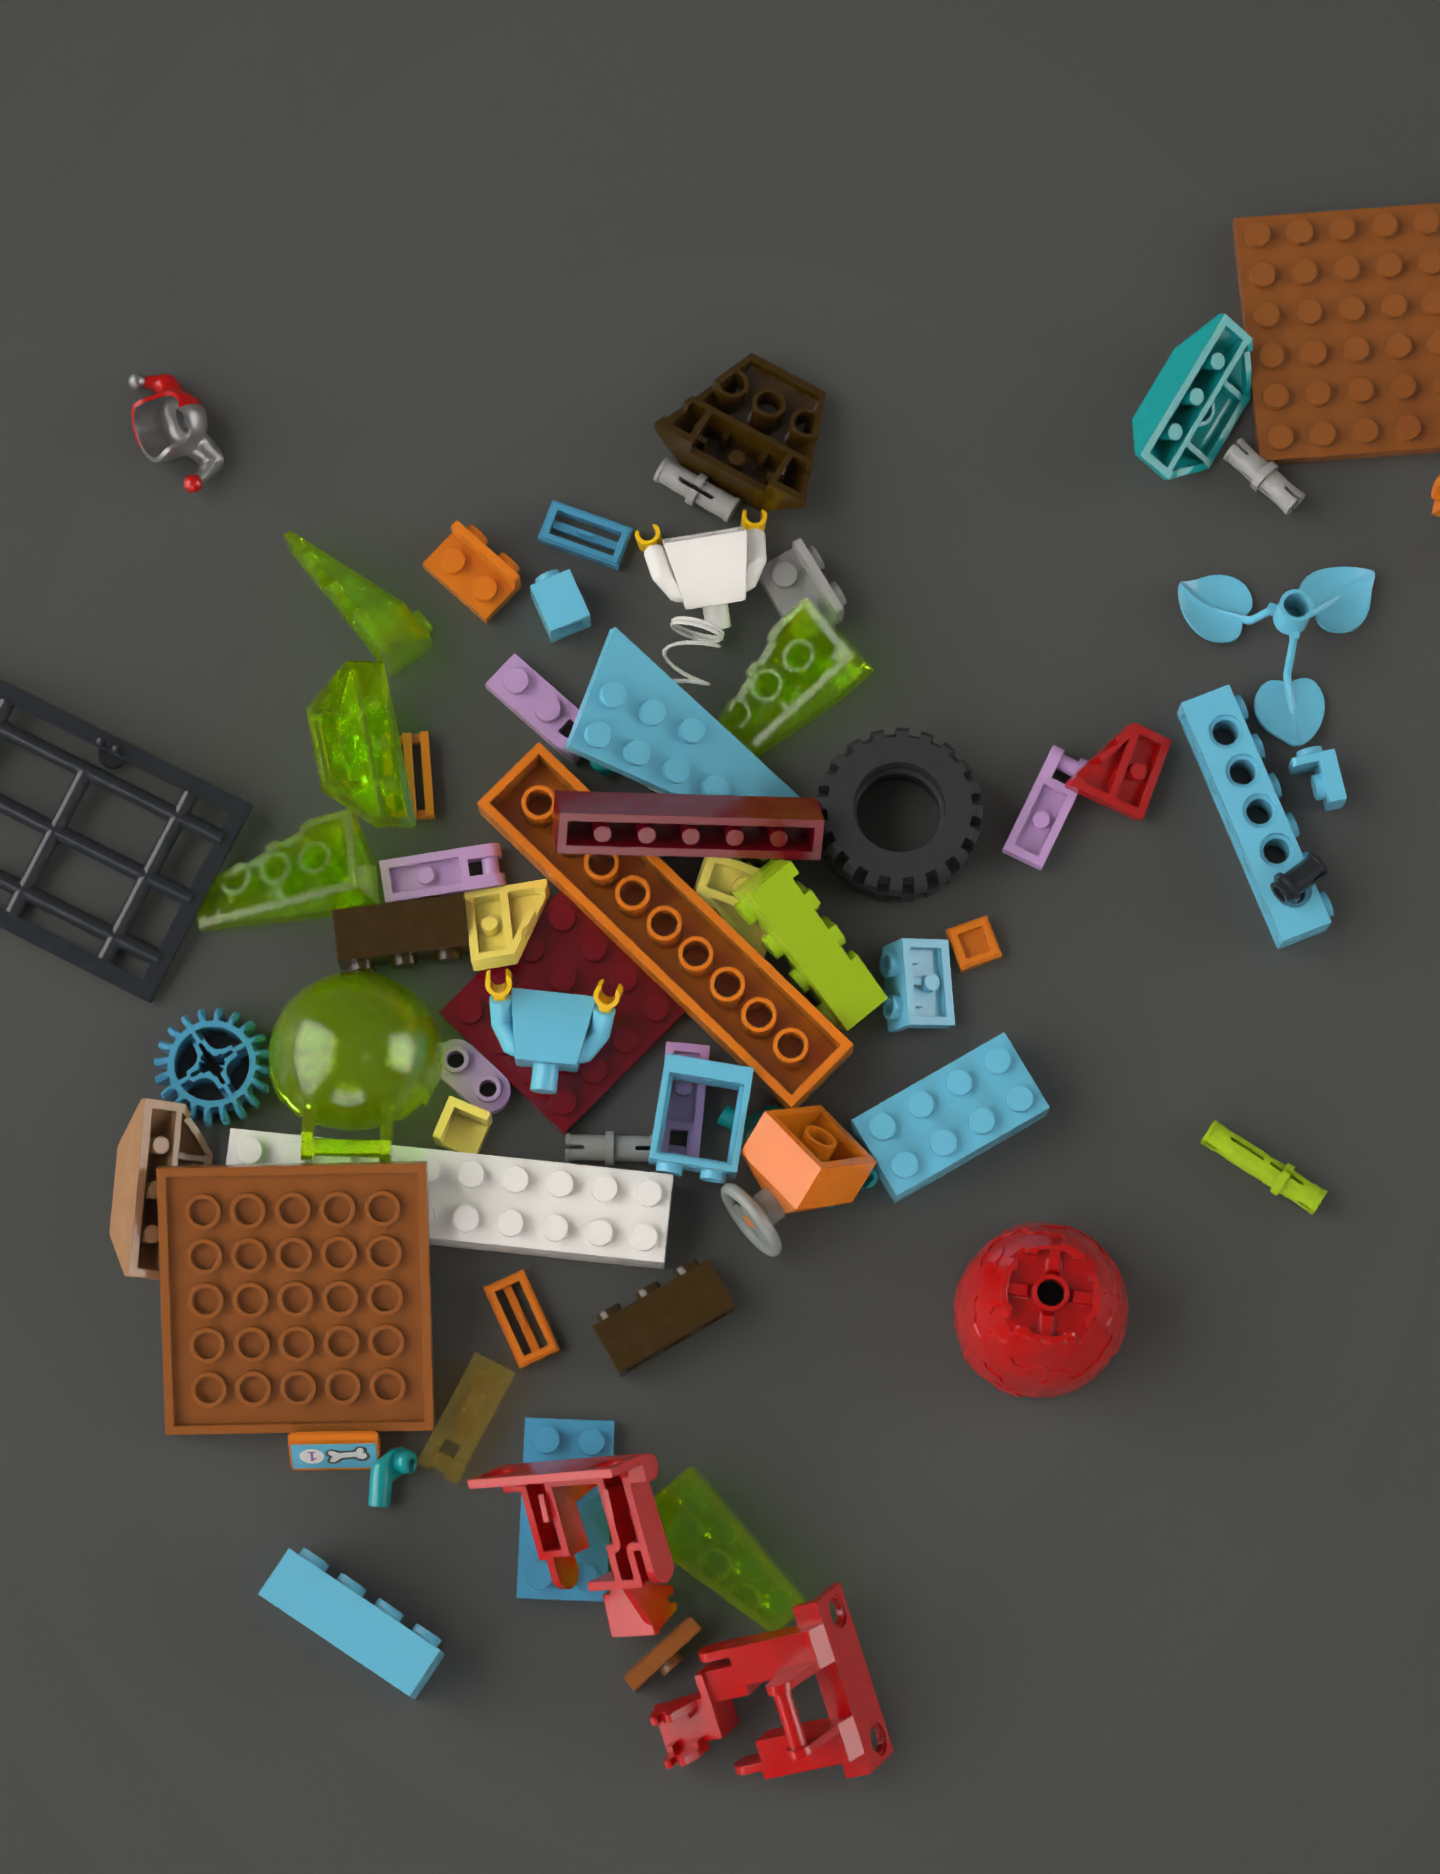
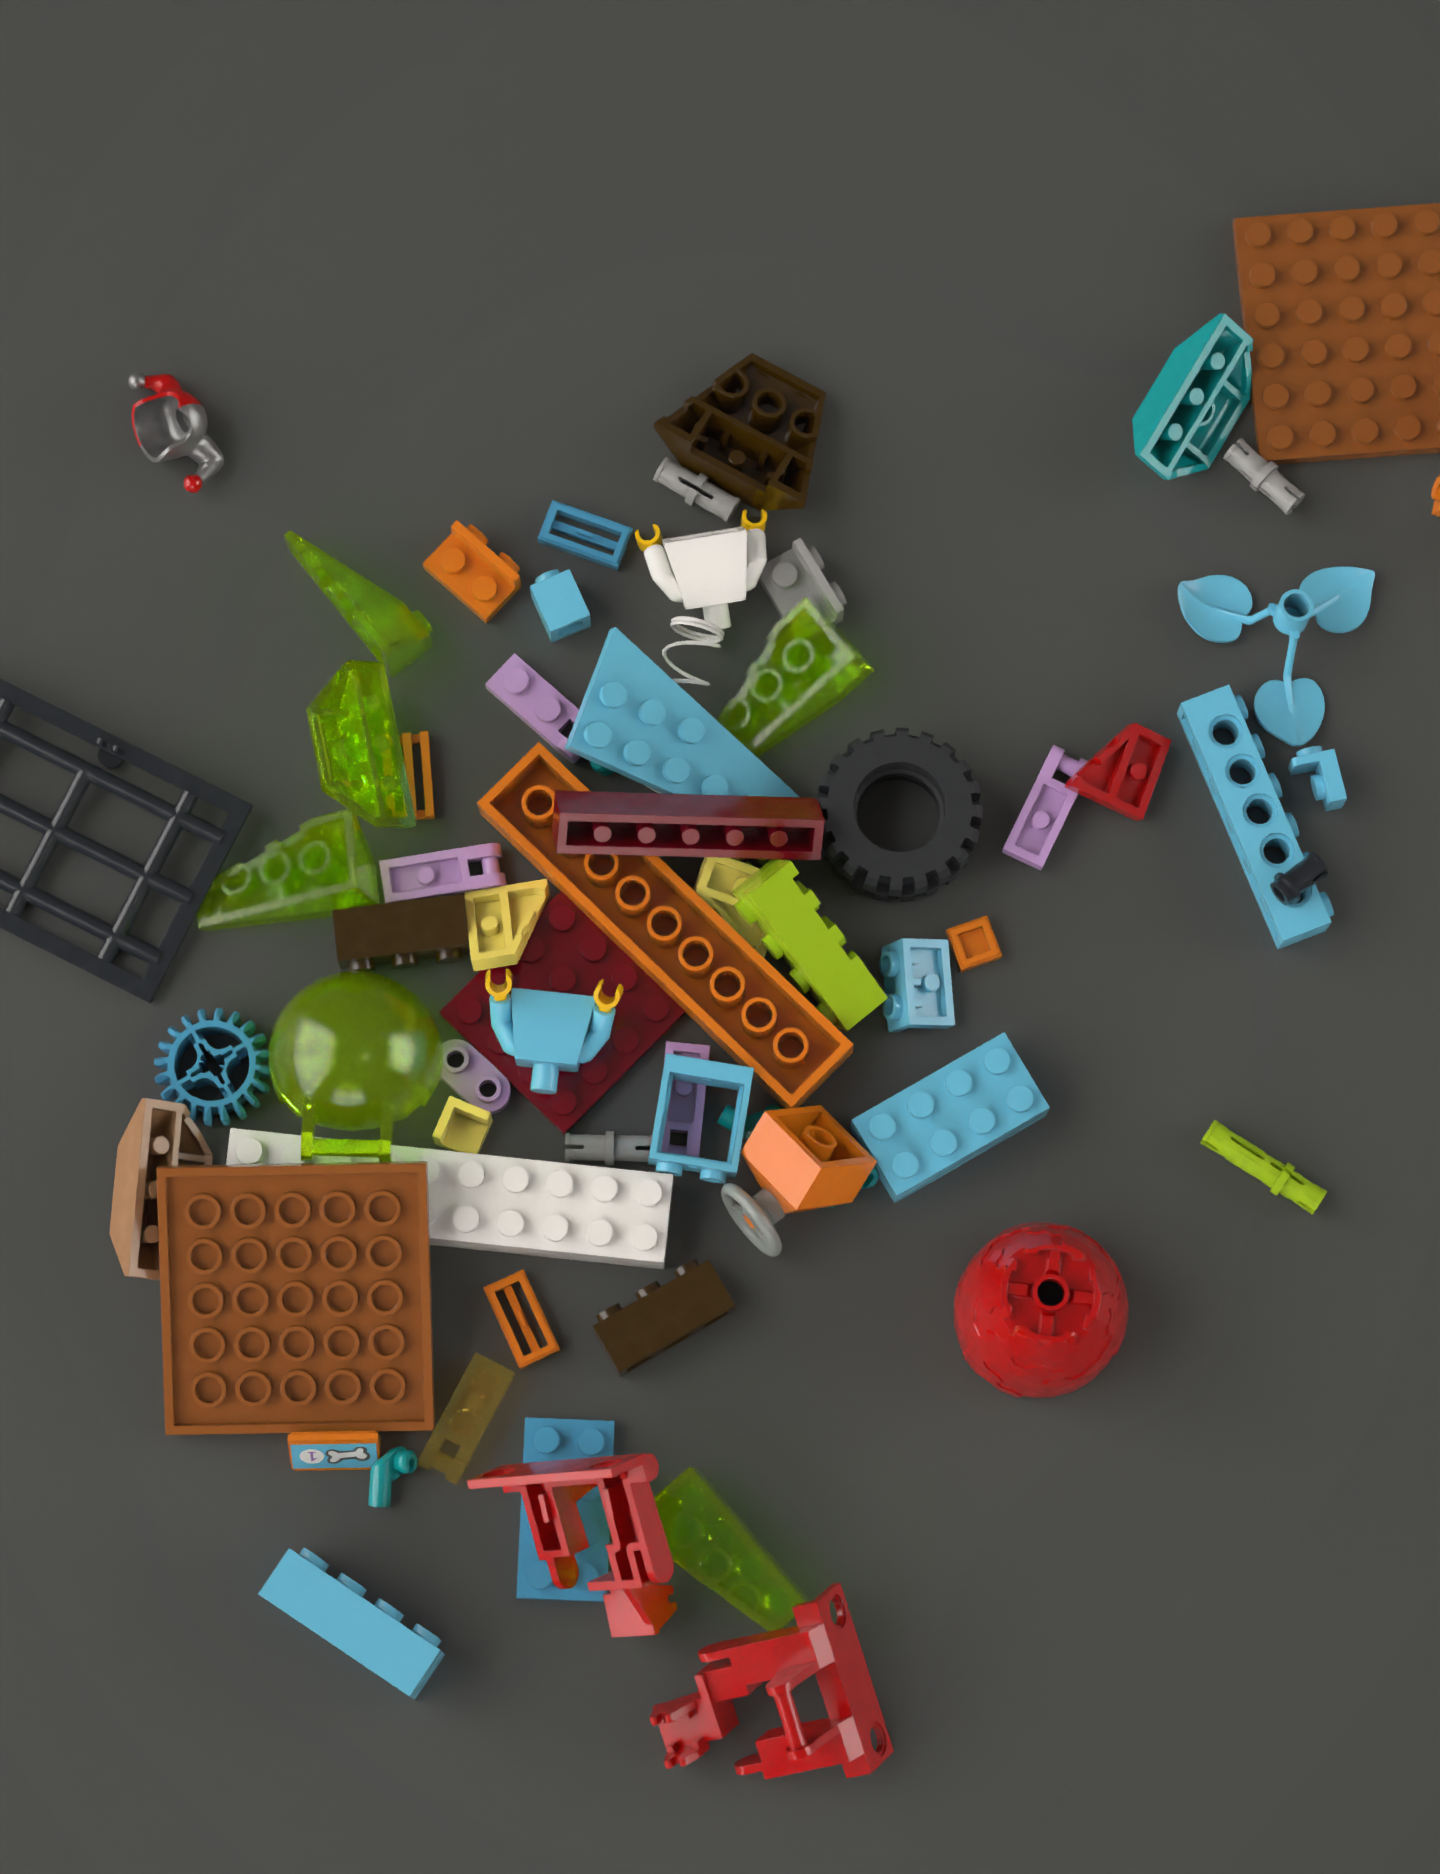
dark orange plate [624,1617,702,1692] -> none

